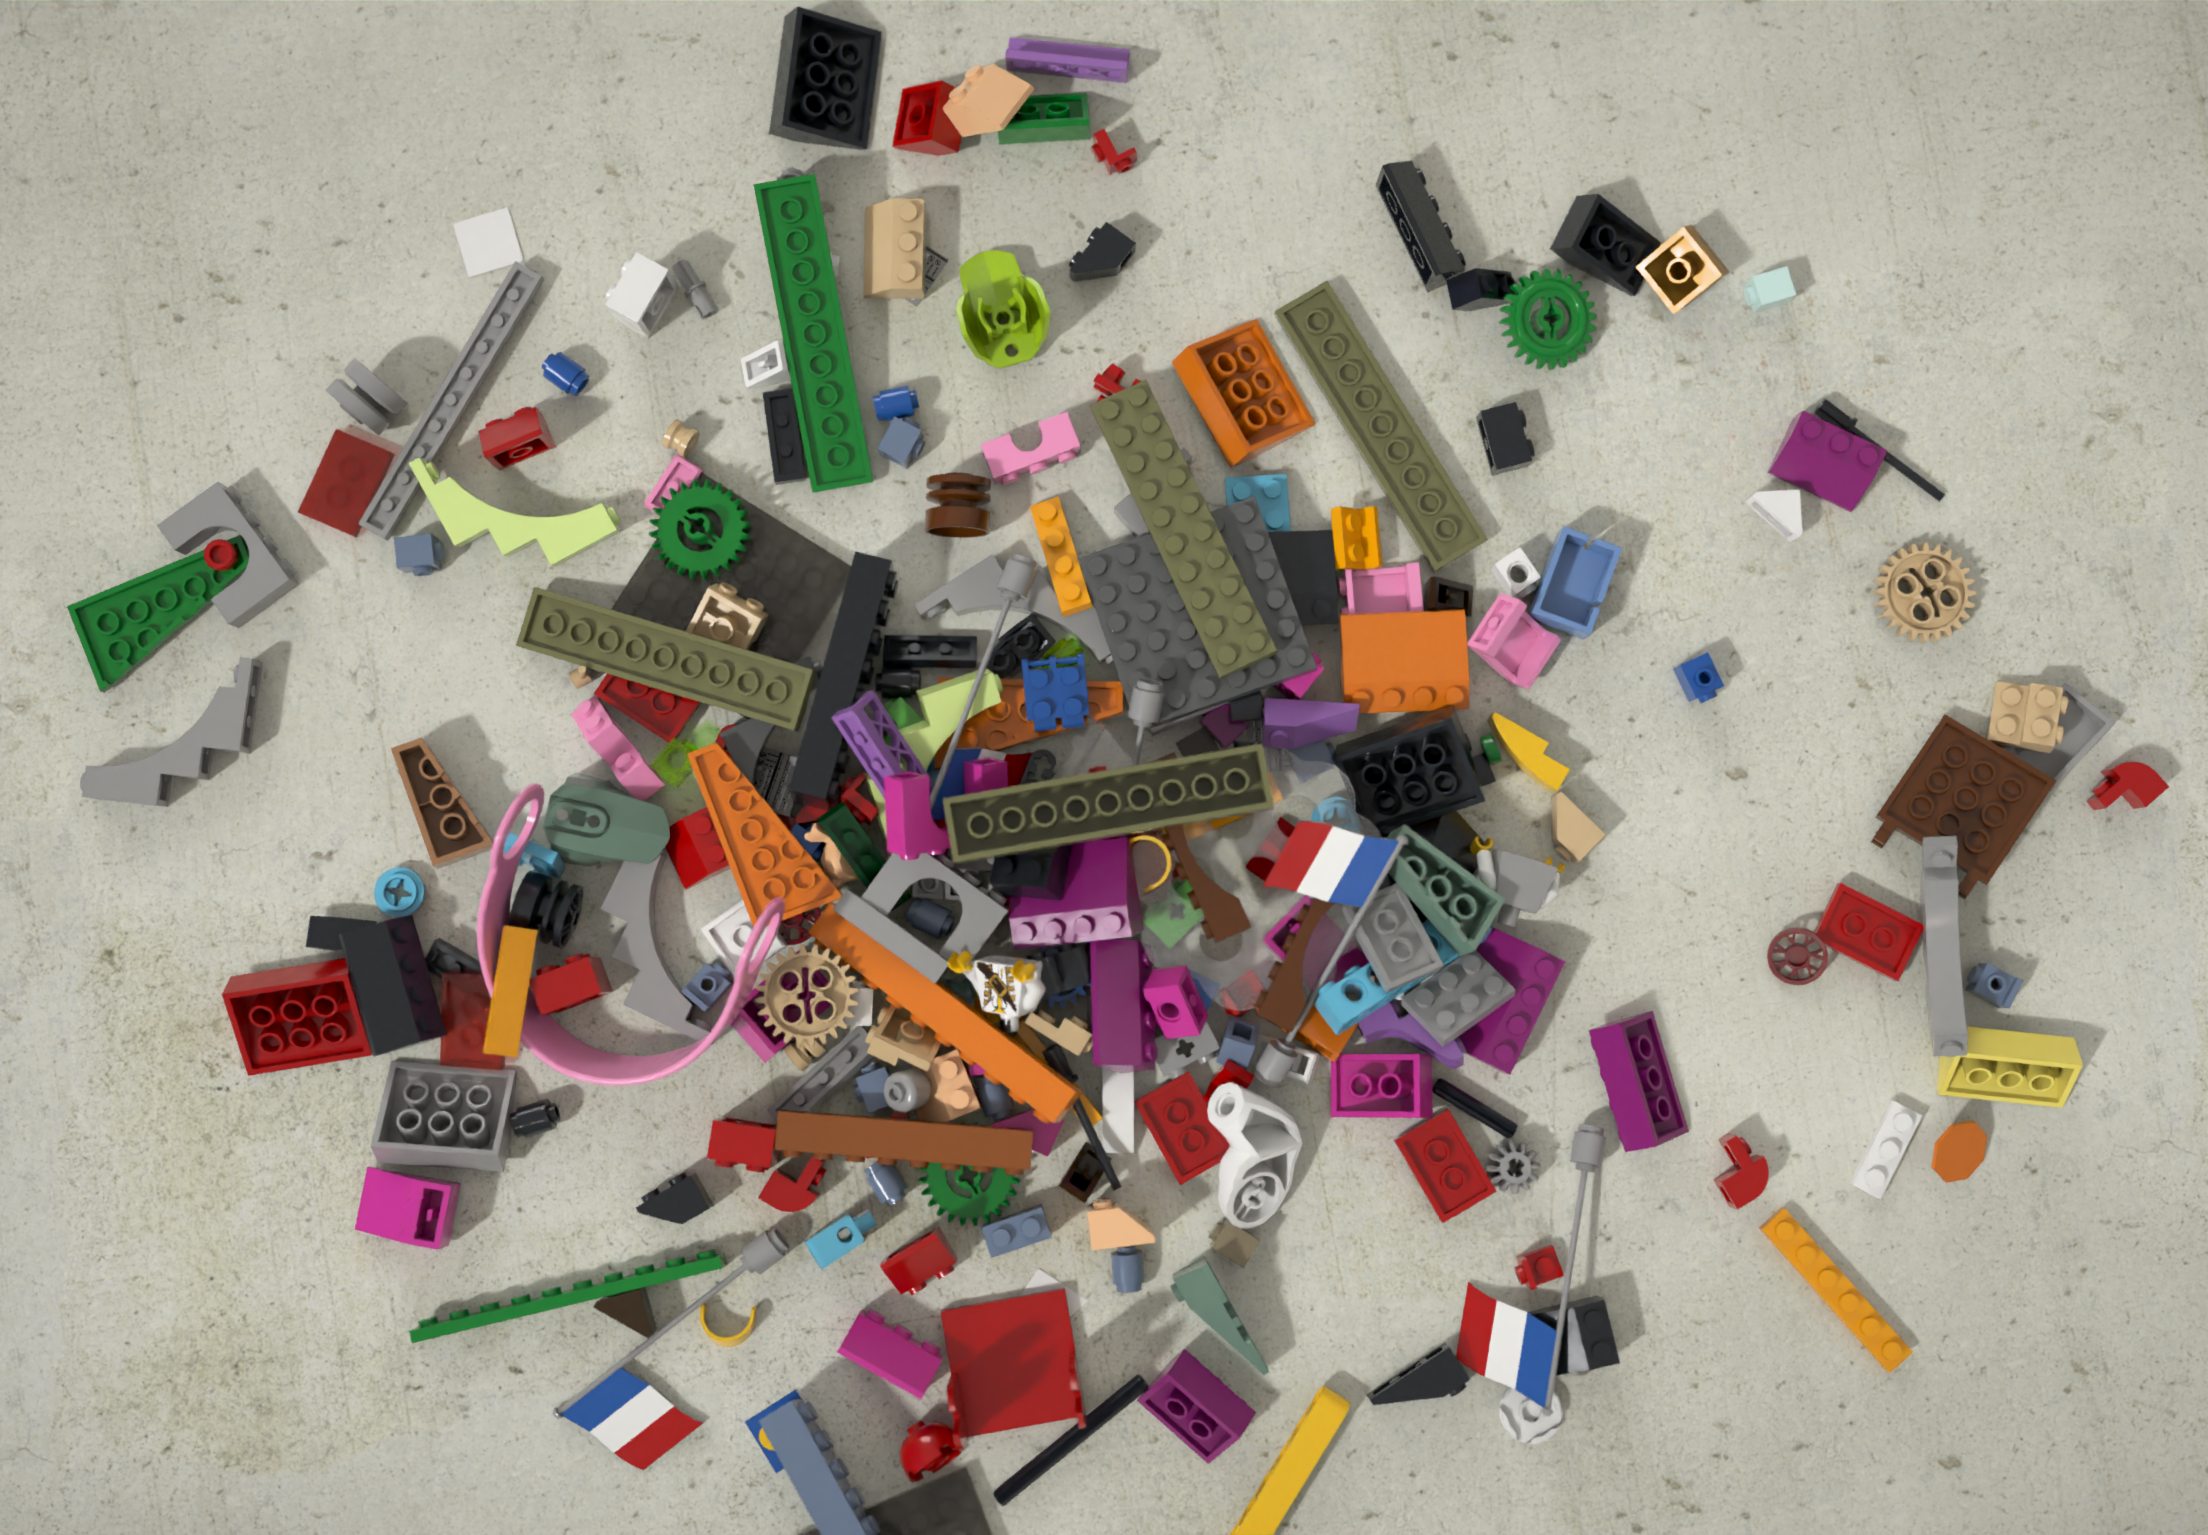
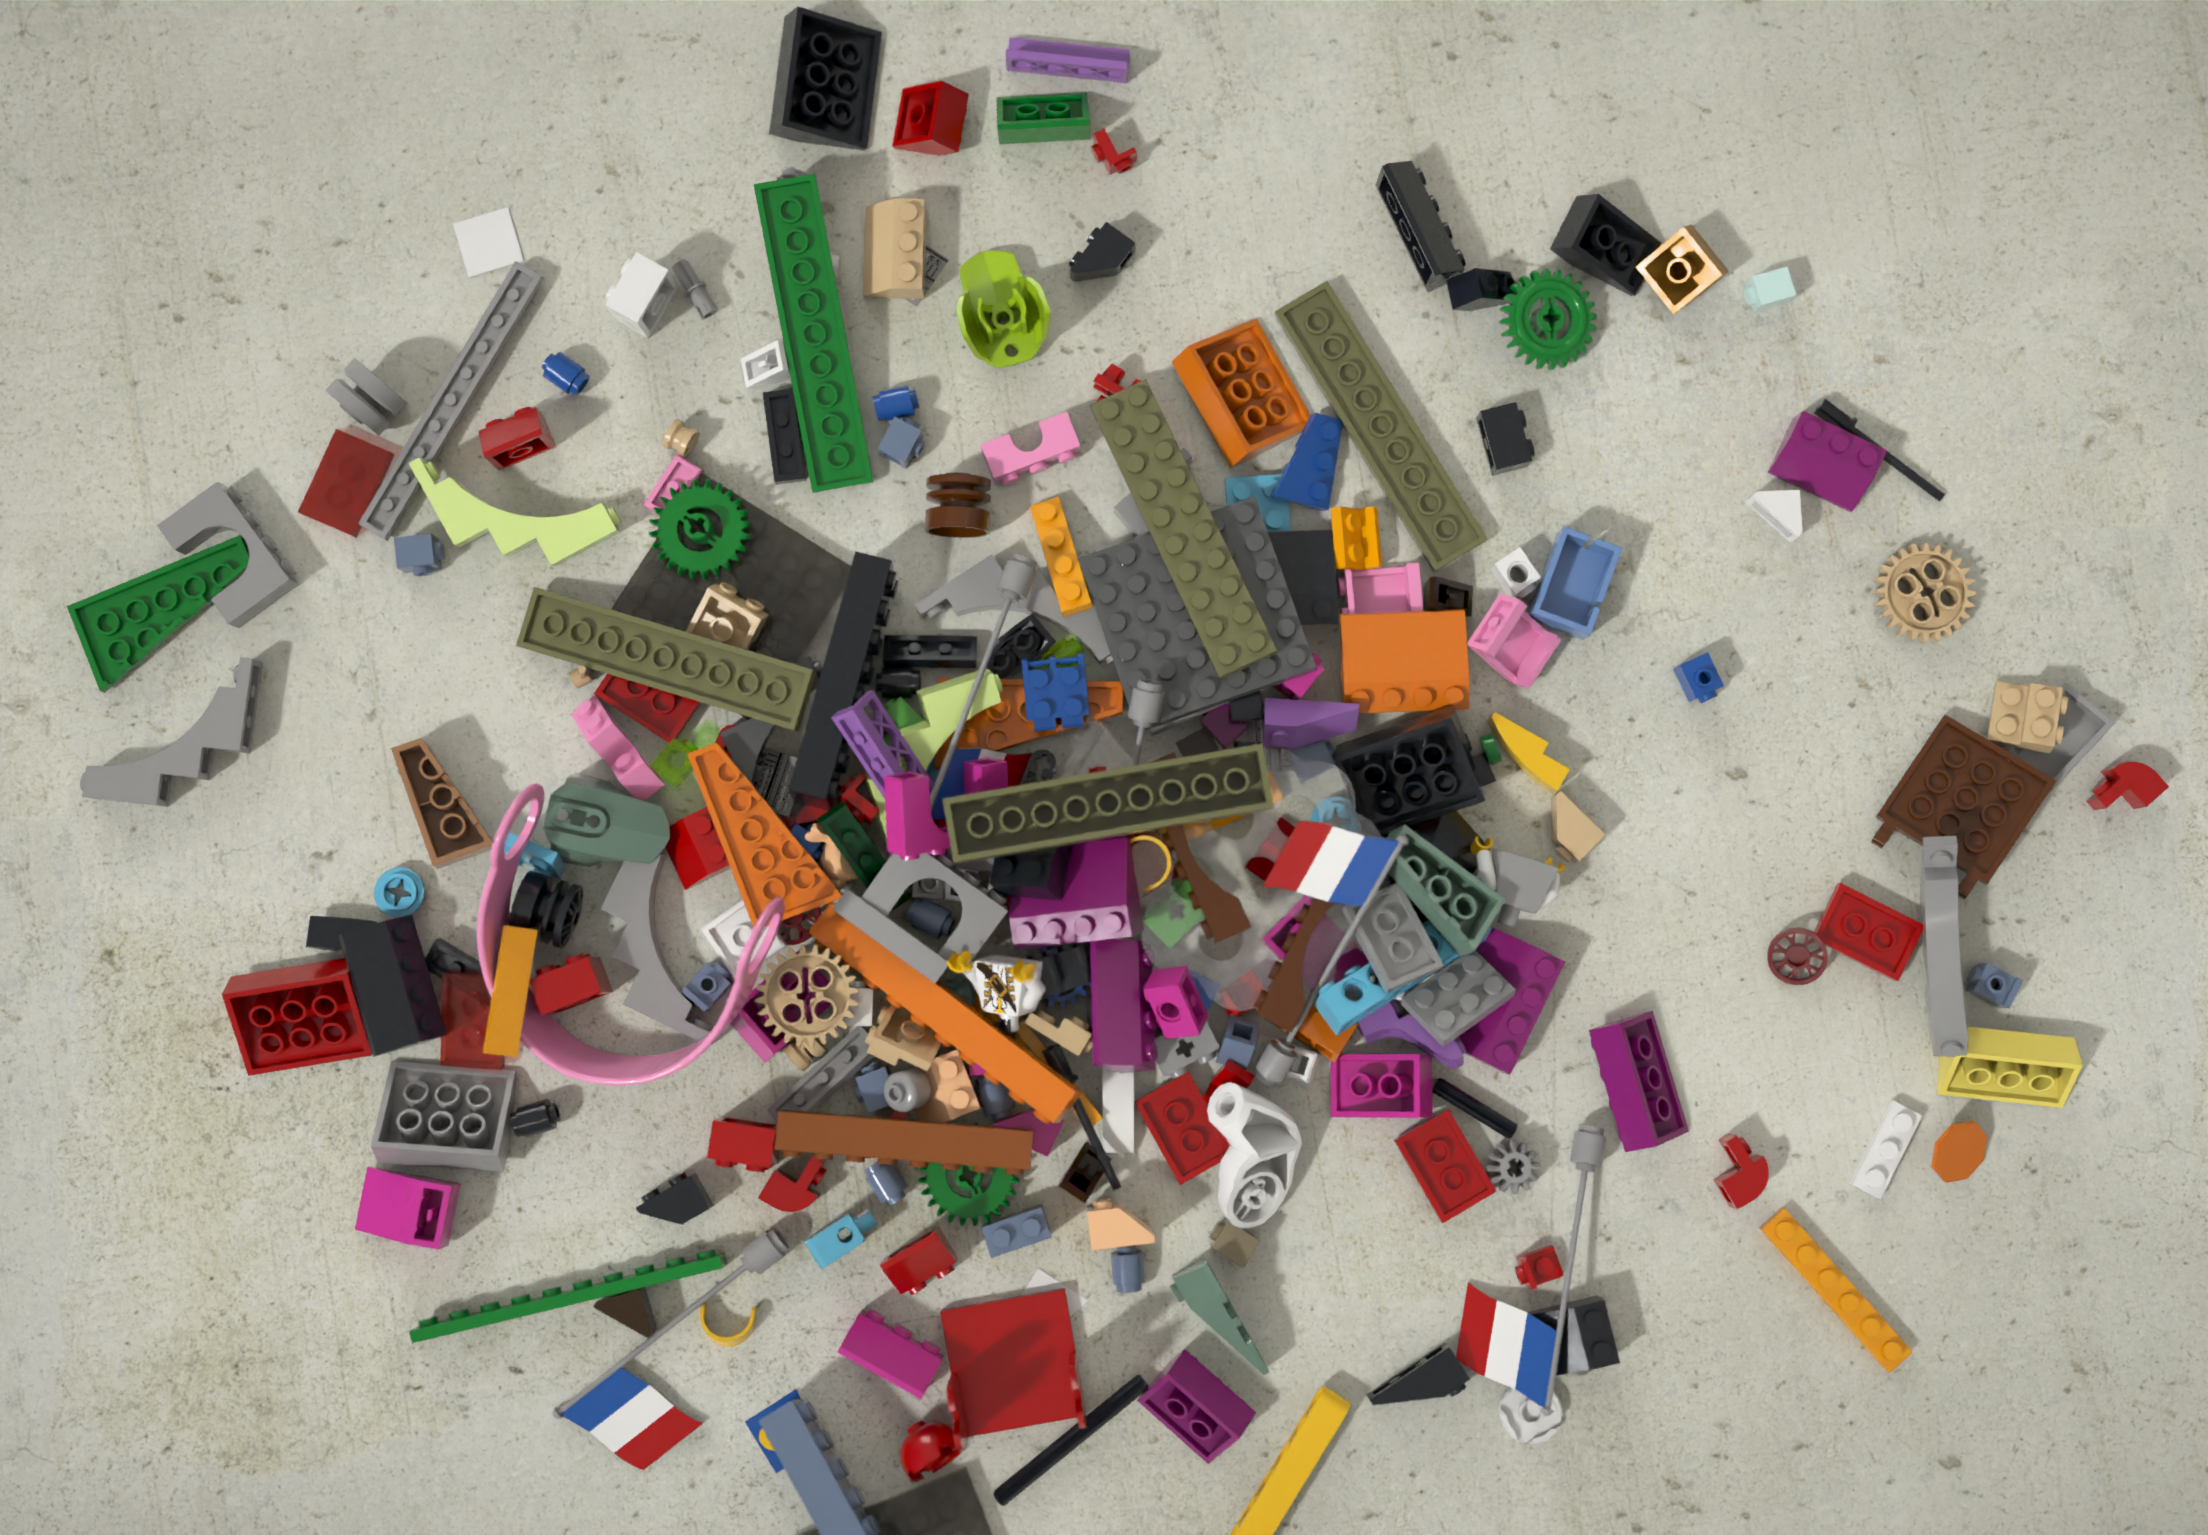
red tile [204,539,238,572] -> none
light nougat slope [942,64,1034,137] -> none
none -> blue wing [1270,413,1343,511]

